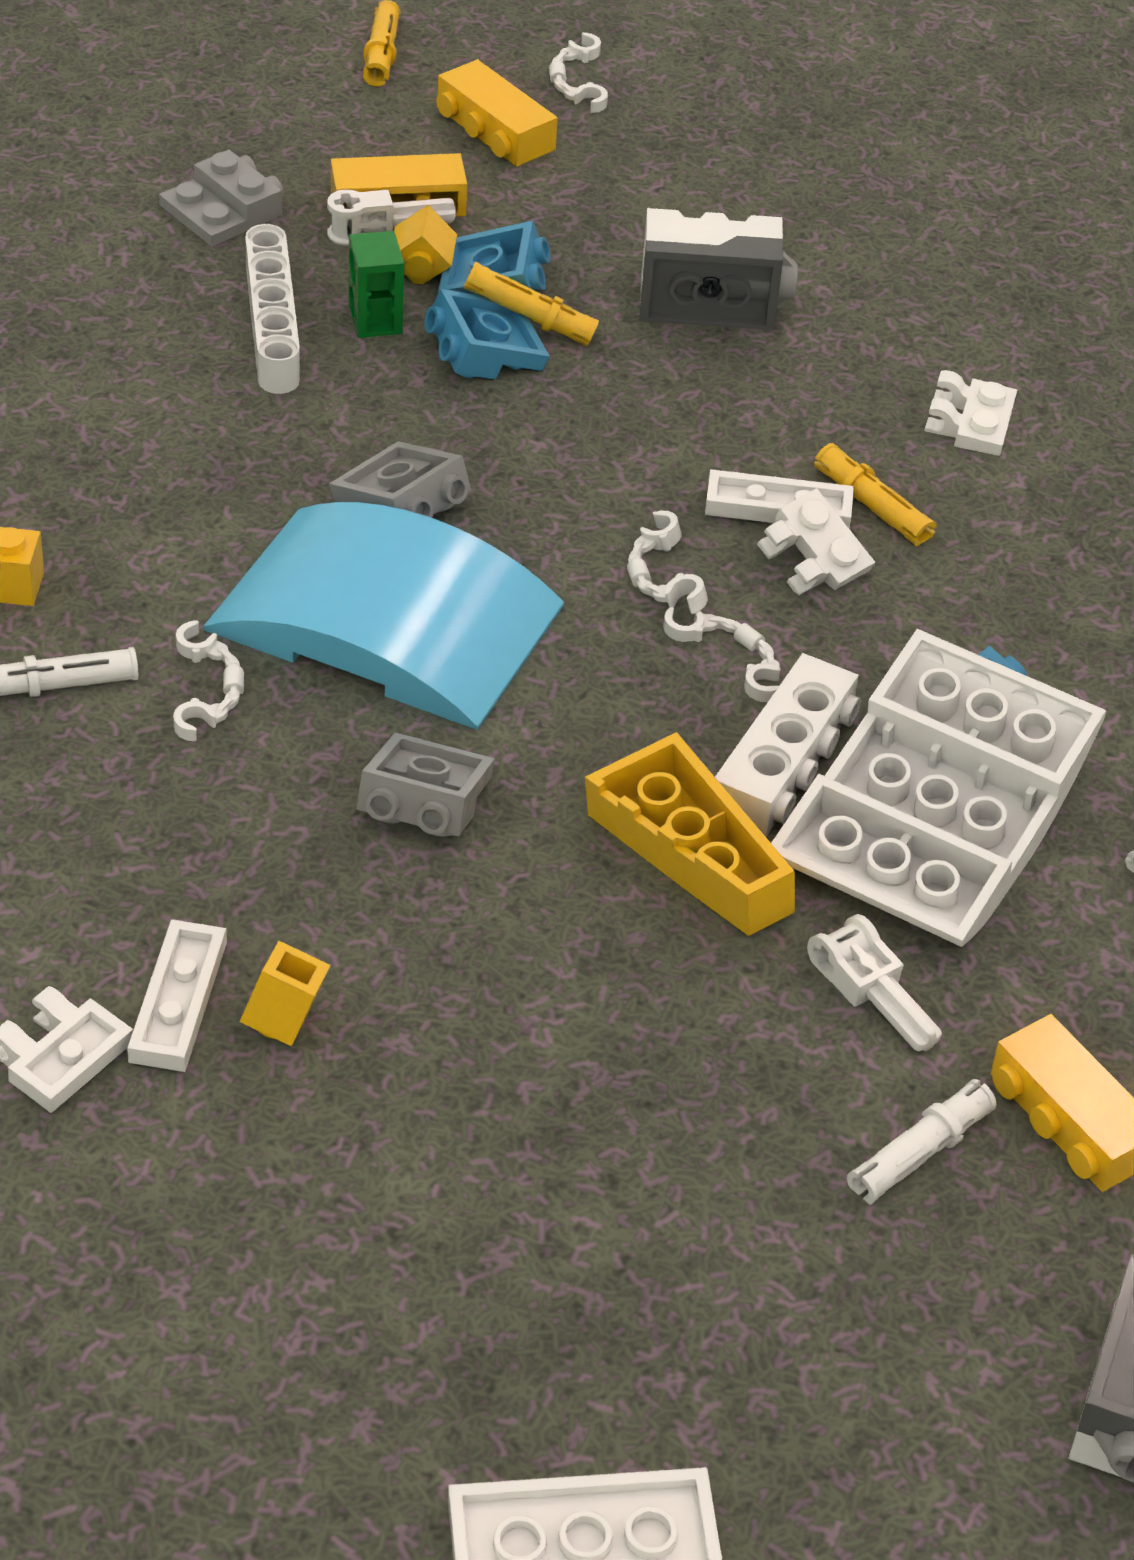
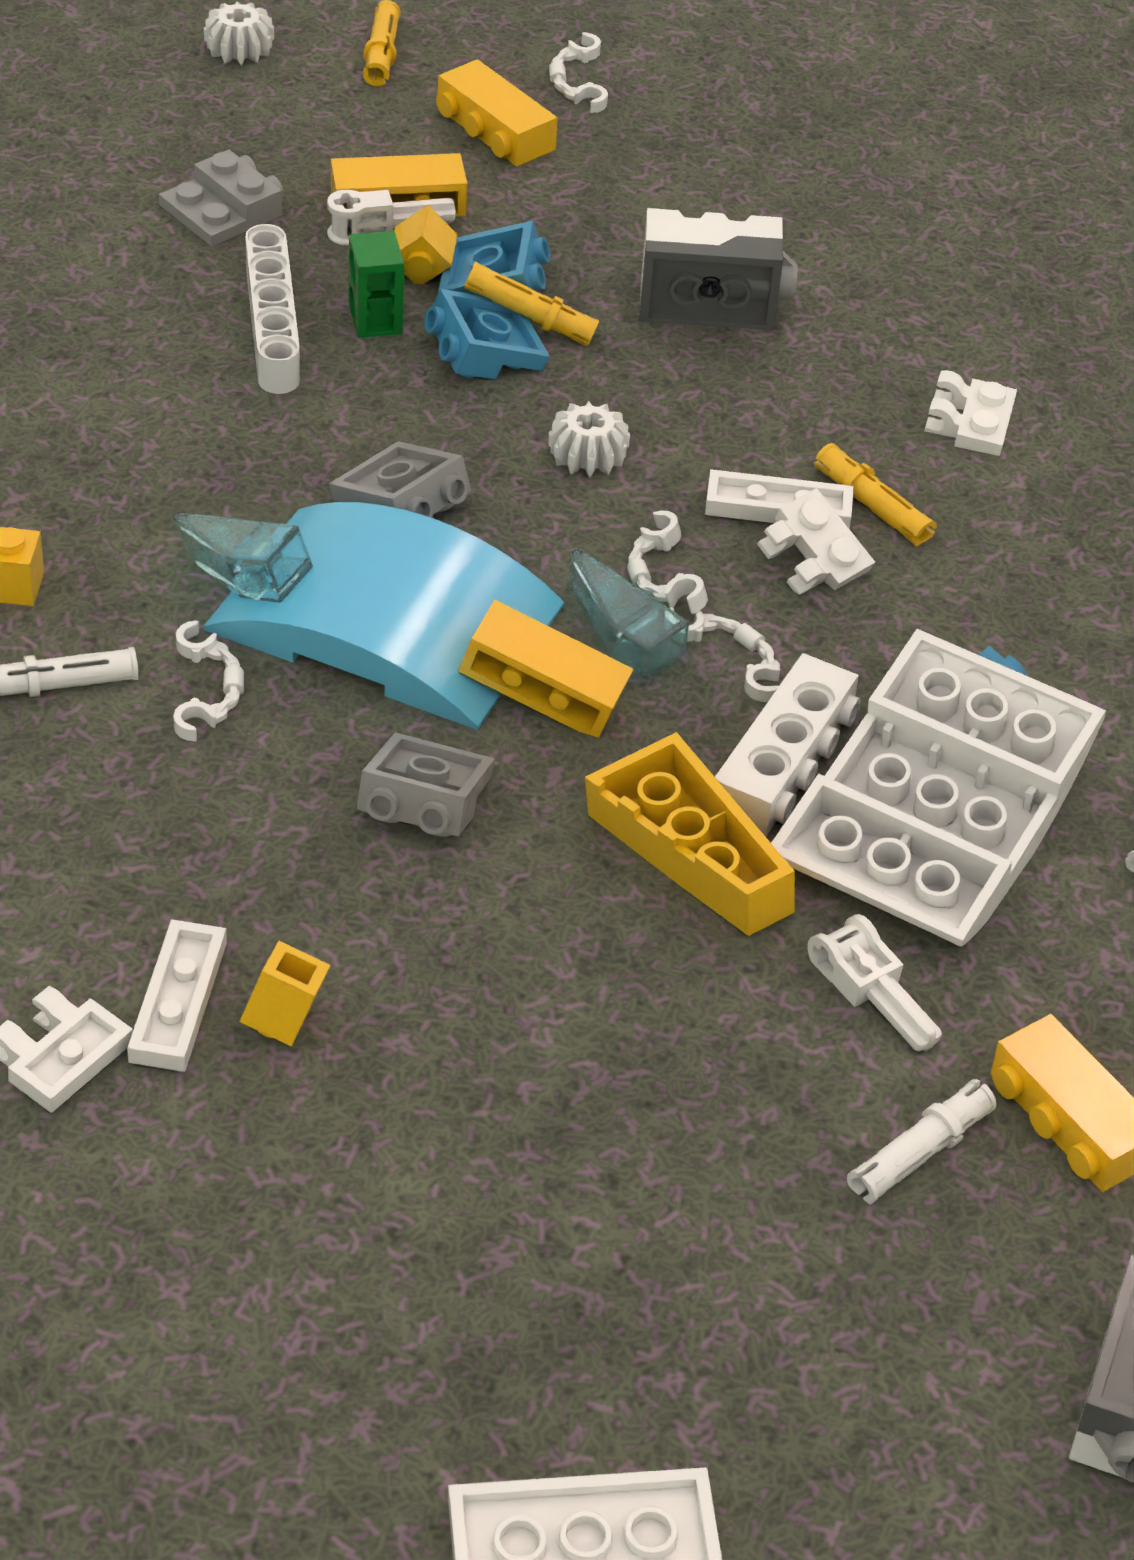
none -> clear light blue slope [173,513,313,603]
none -> white gear [204,1,274,66]
none -> yellow brick [458,599,633,738]
none -> white gear [548,401,630,478]
none -> clear light blue slope [568,548,689,684]

